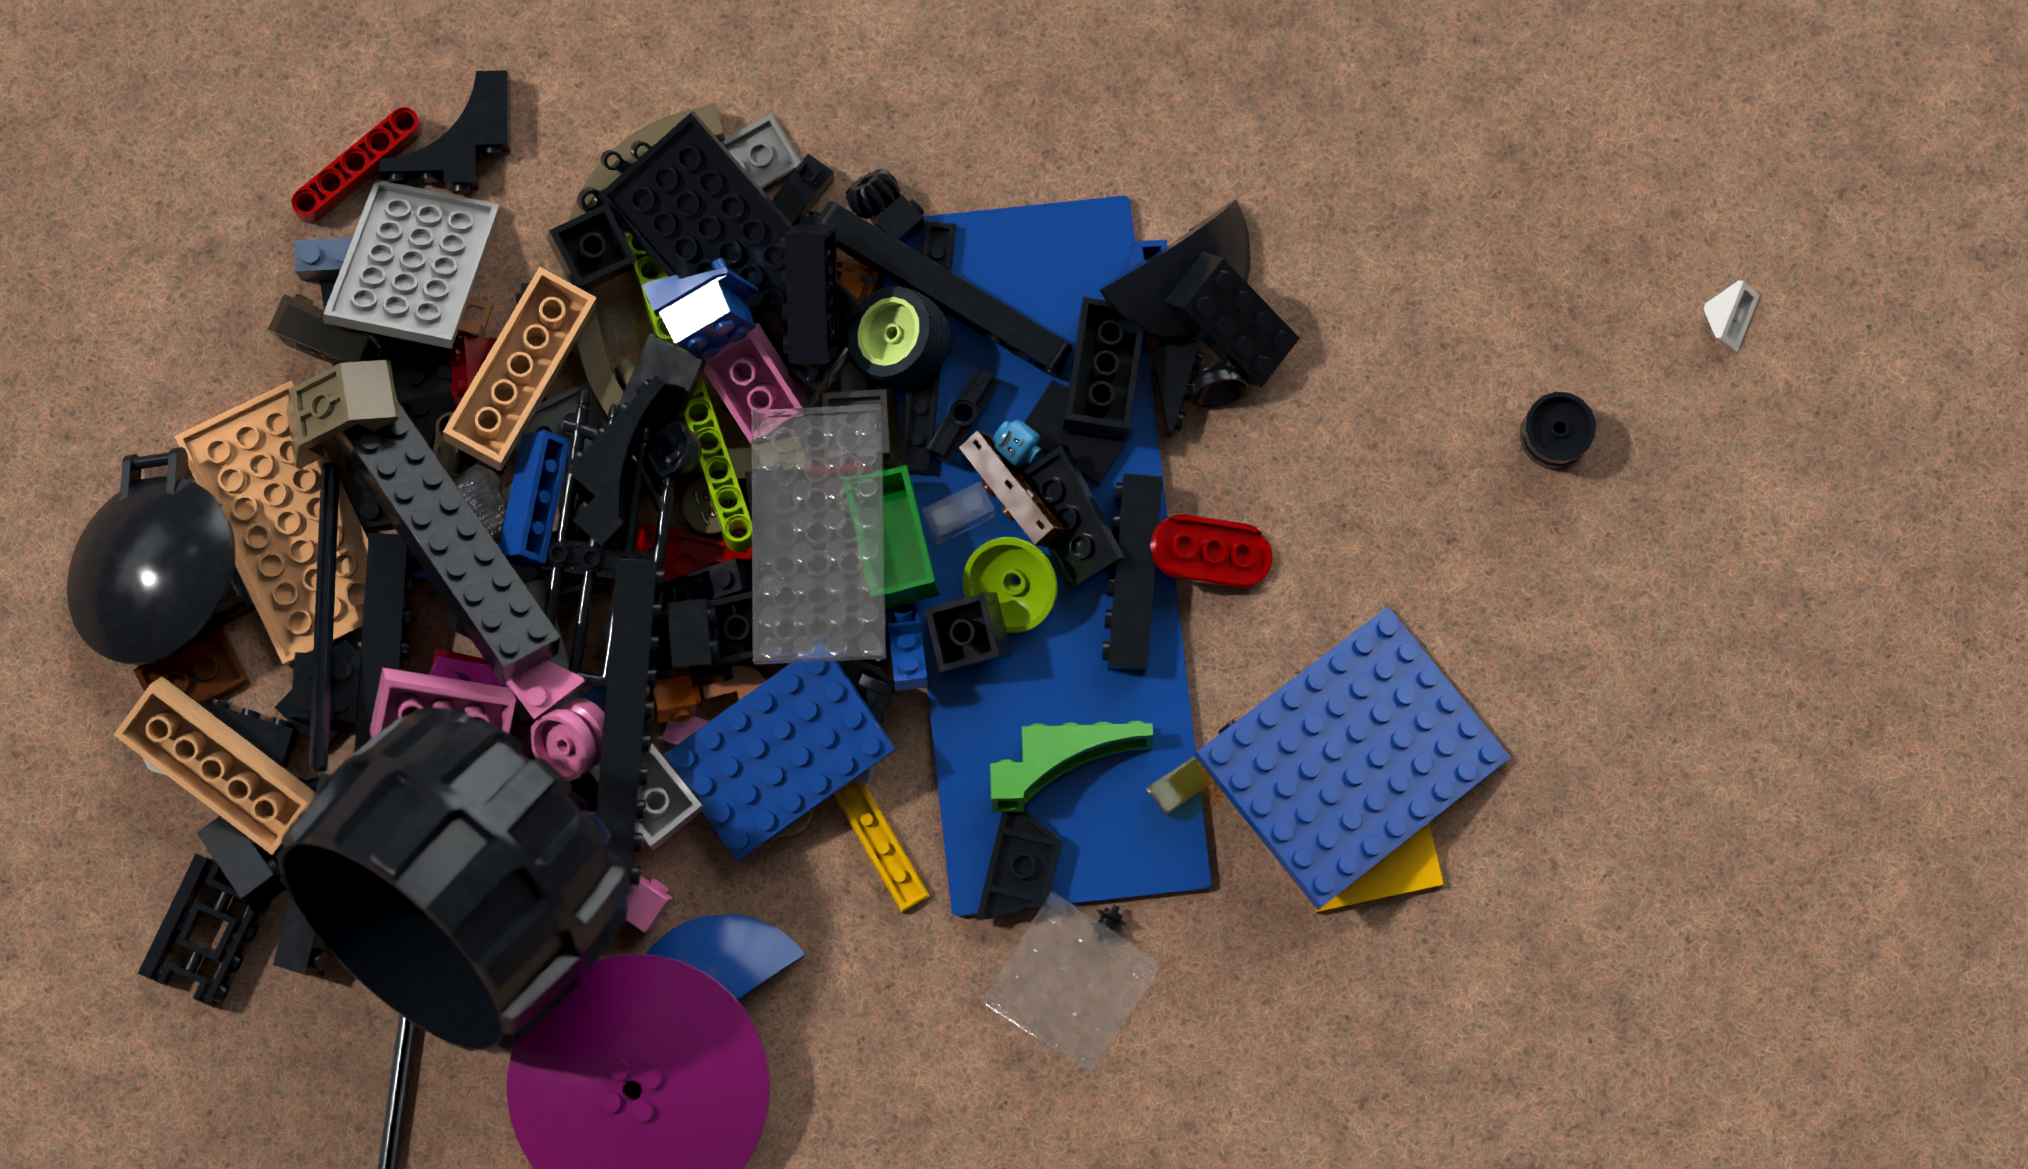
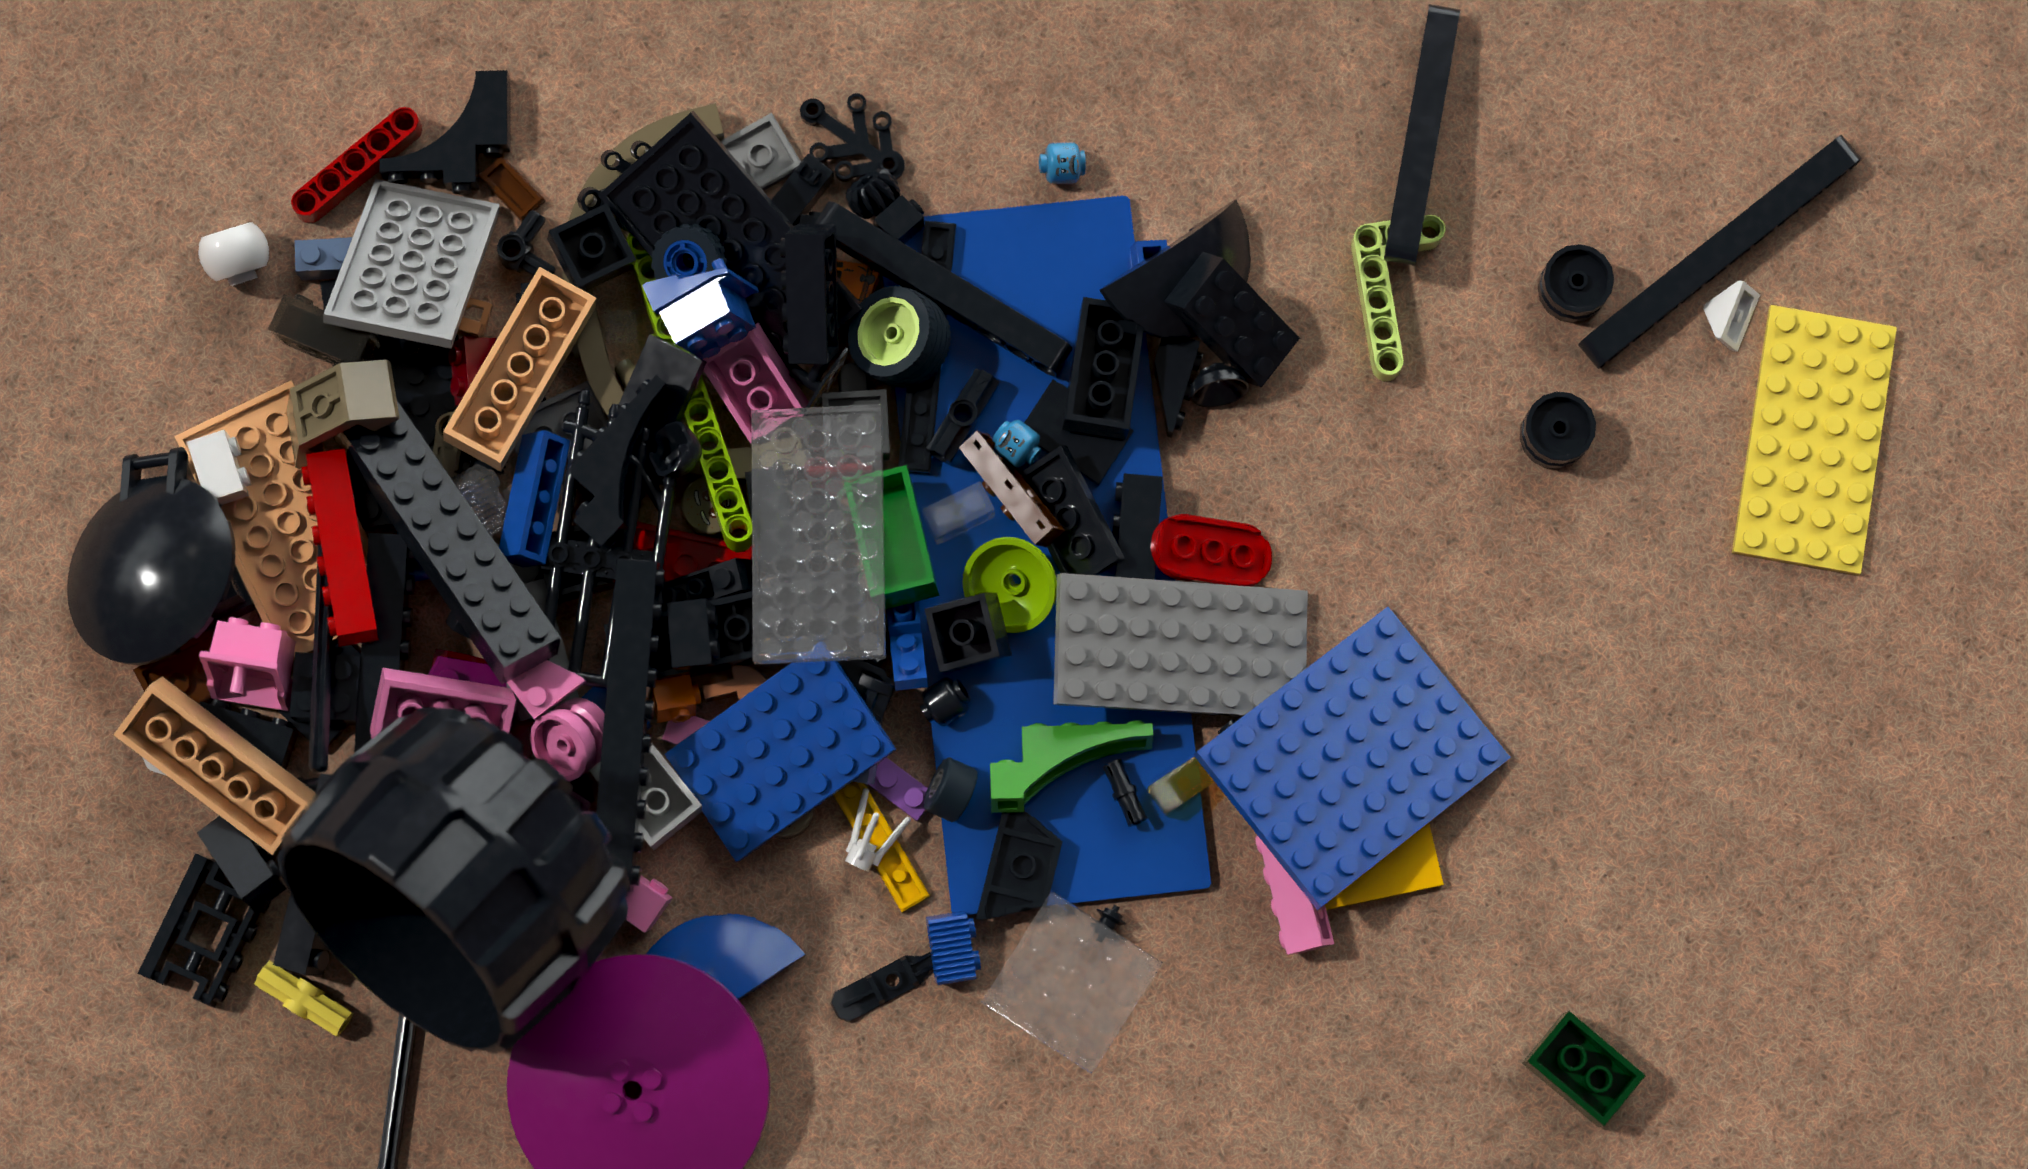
none -> white brick [187,430,251,505]
none -> white wheel [198,222,269,286]
none -> bright pink piece [199,617,296,712]
none -> light yellow piece [254,960,354,1037]
none -> red brick [301,448,378,647]
none -> reddish brown tile [478,156,545,222]
none -> black axle [497,211,556,276]
none -> wheel [651,224,726,280]
none -> black plant [800,93,905,182]
none -> black piece [830,952,933,1022]
none -> white plant [845,788,911,872]
none -> medium lavender plate [867,757,928,821]
none -> black head [920,677,971,726]
none -> black wheel [924,757,977,822]
none -> blue brick [926,911,981,985]
none -> dark azure head [1039,143,1086,184]
none -> light grey plate [1054,573,1308,717]
none -> black pin [1102,759,1148,827]
none -> bright pink brick [1255,835,1334,955]
none -> yellowish green beam [1351,215,1445,381]
none -> black beam [1384,4,1461,266]
none -> dark green brick [1522,1011,1646,1127]
none -> black wheel [1537,244,1614,323]
none -> black beam [1578,135,1862,369]
none -> light yellow plate [1732,305,1897,576]

